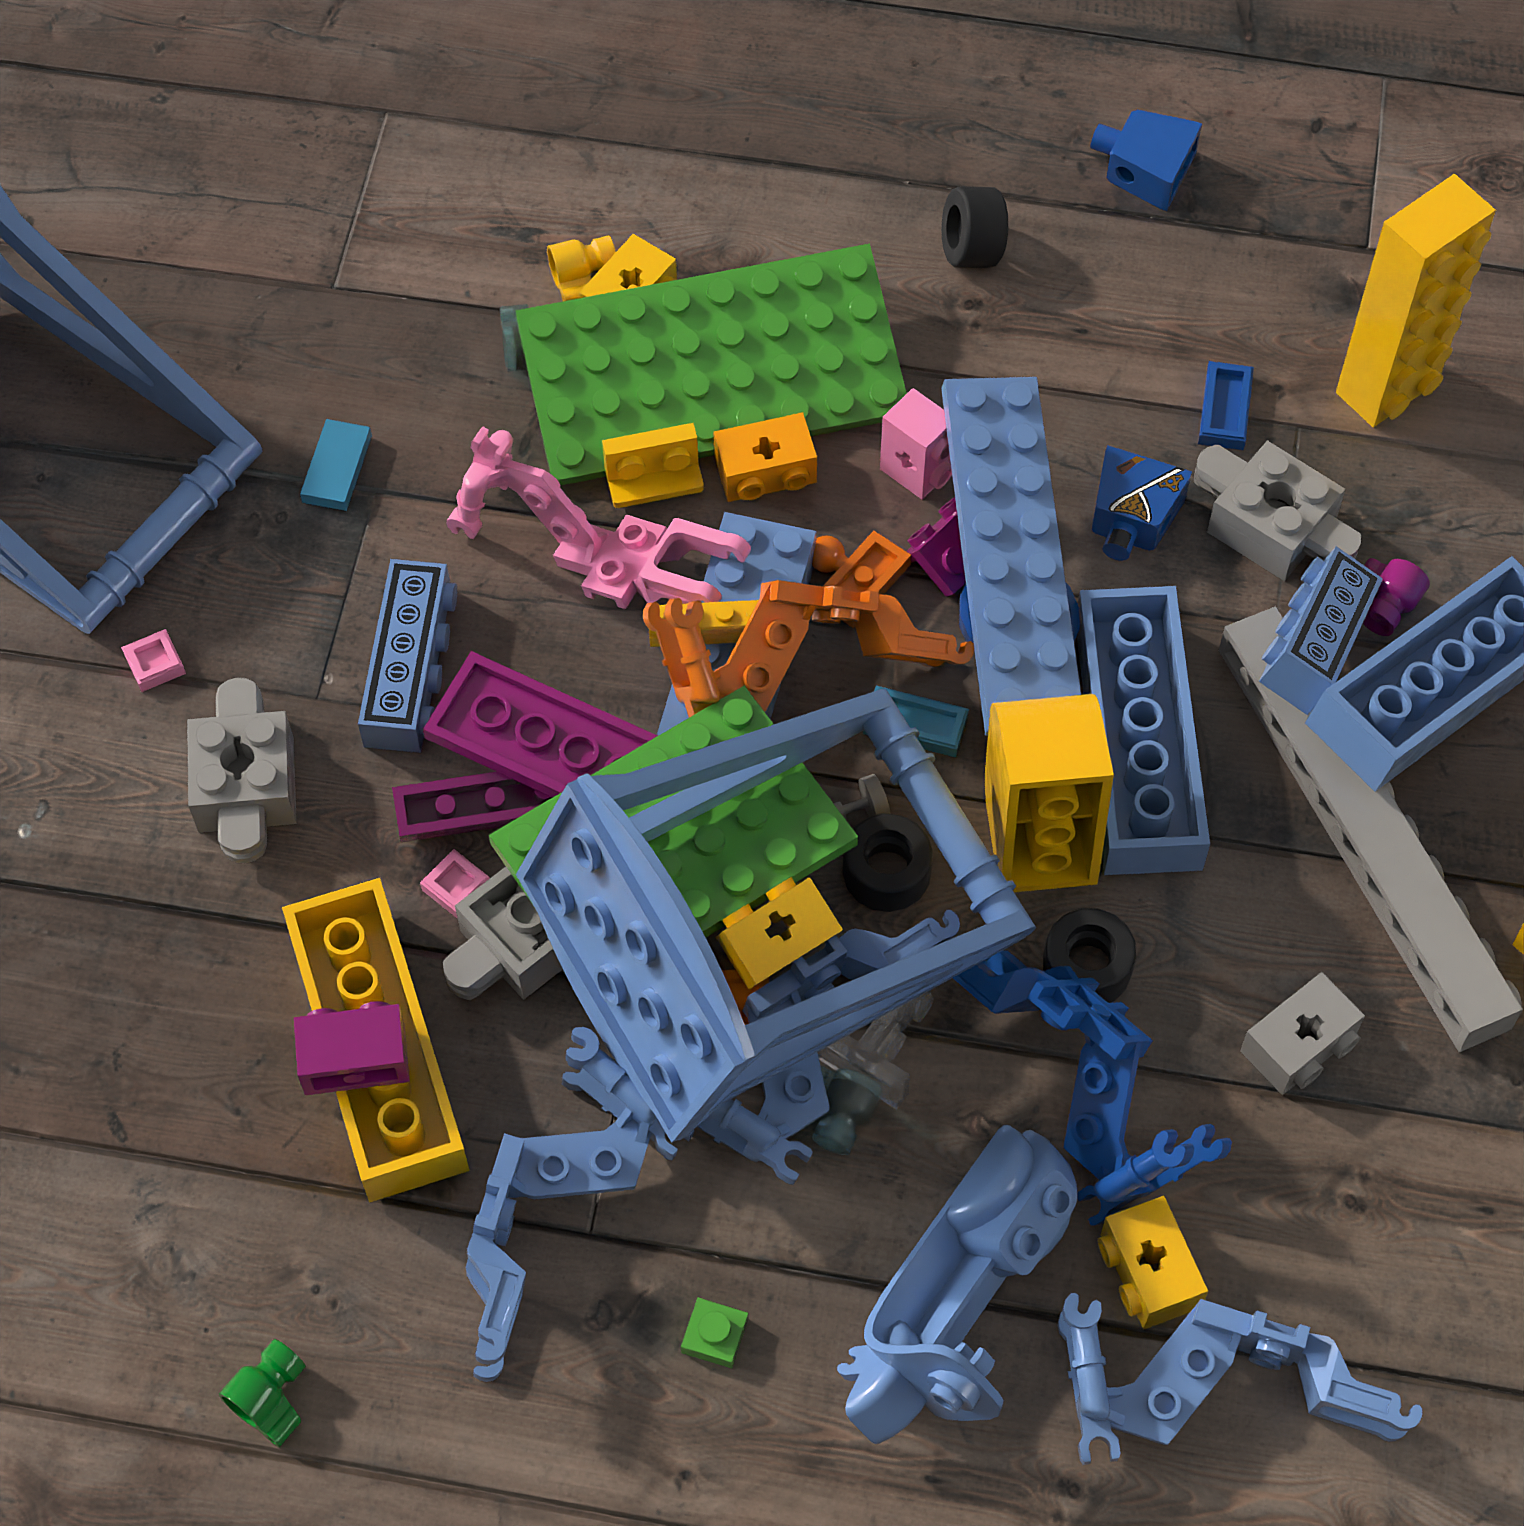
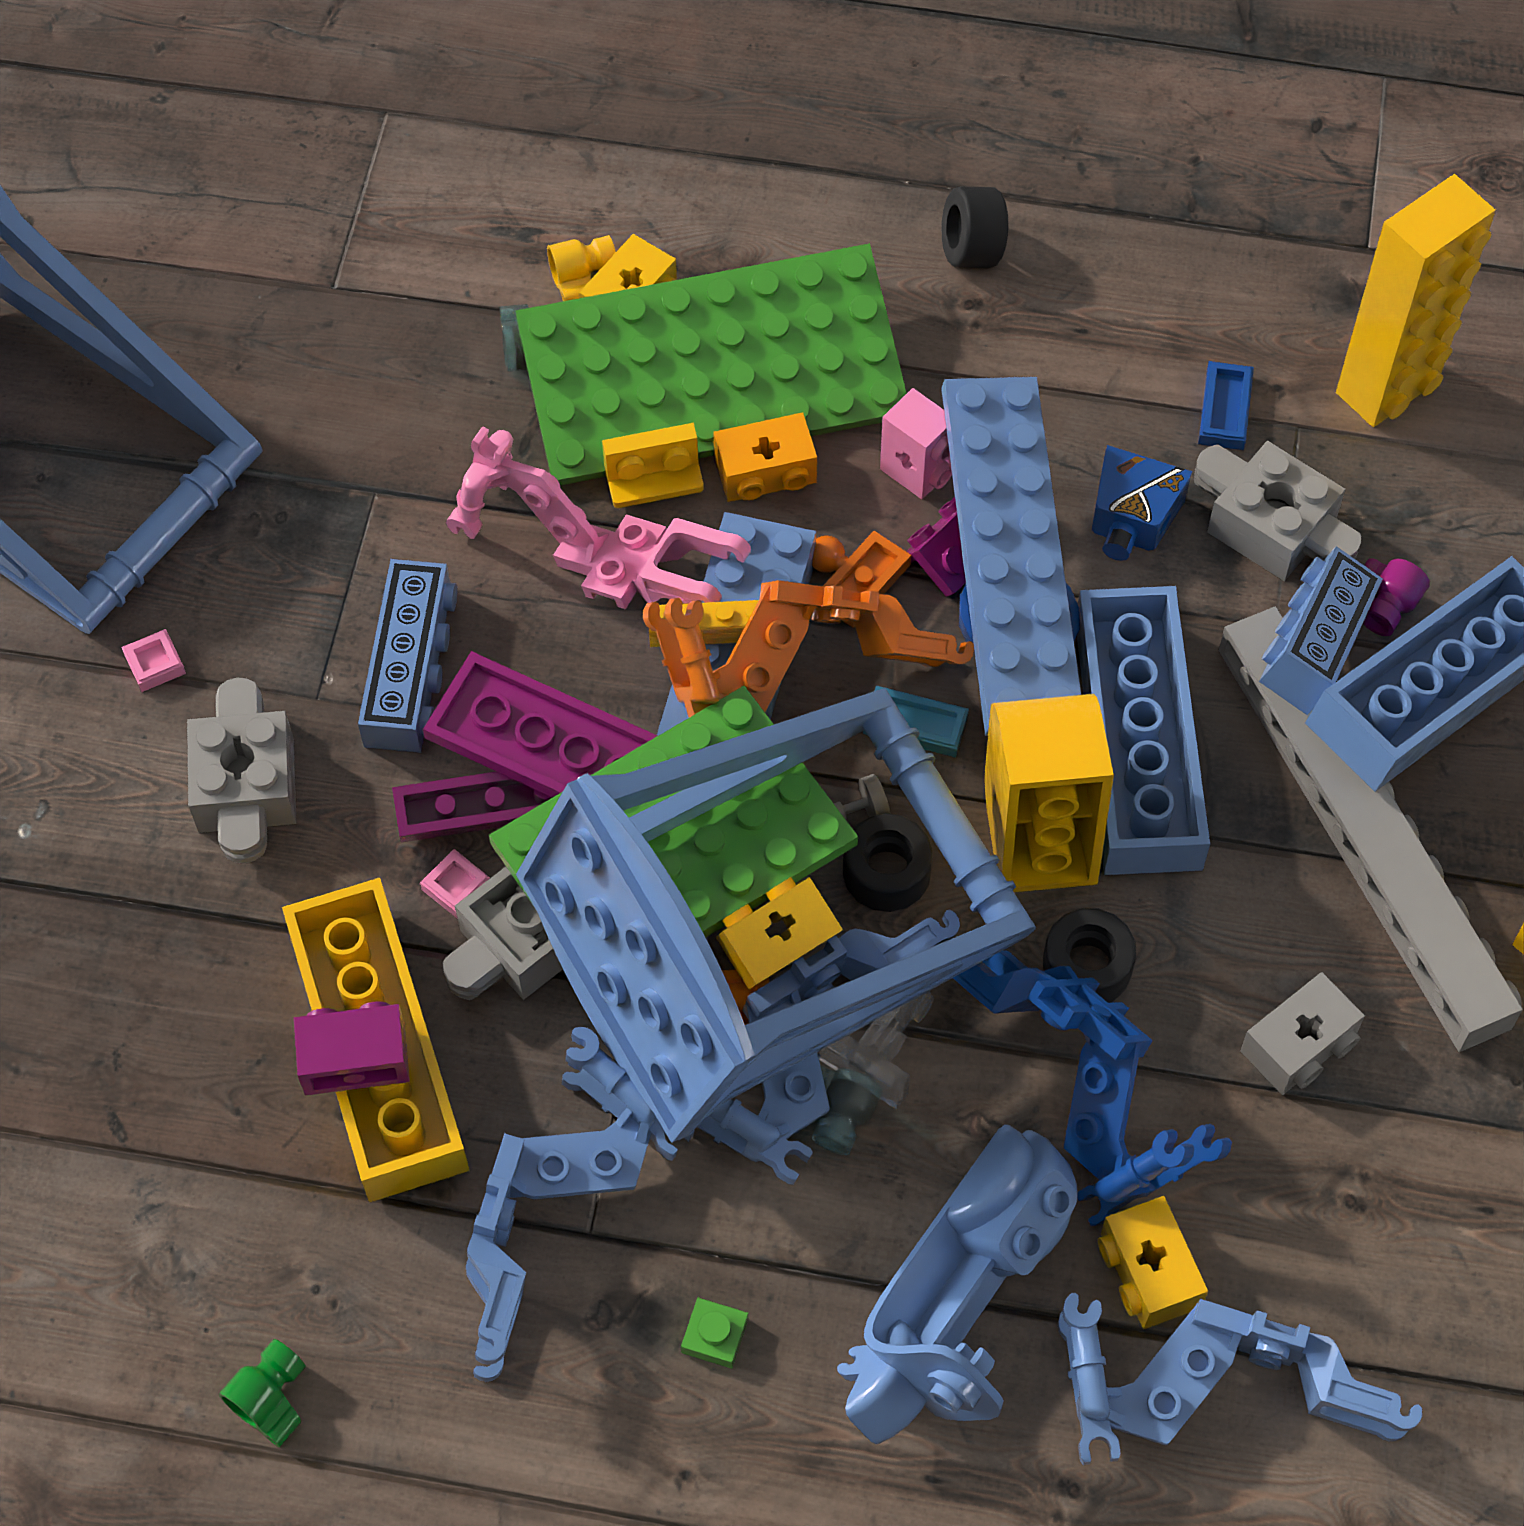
dark azure tile [300,419,372,511] -> none
blue torso [1090,109,1202,211] -> none

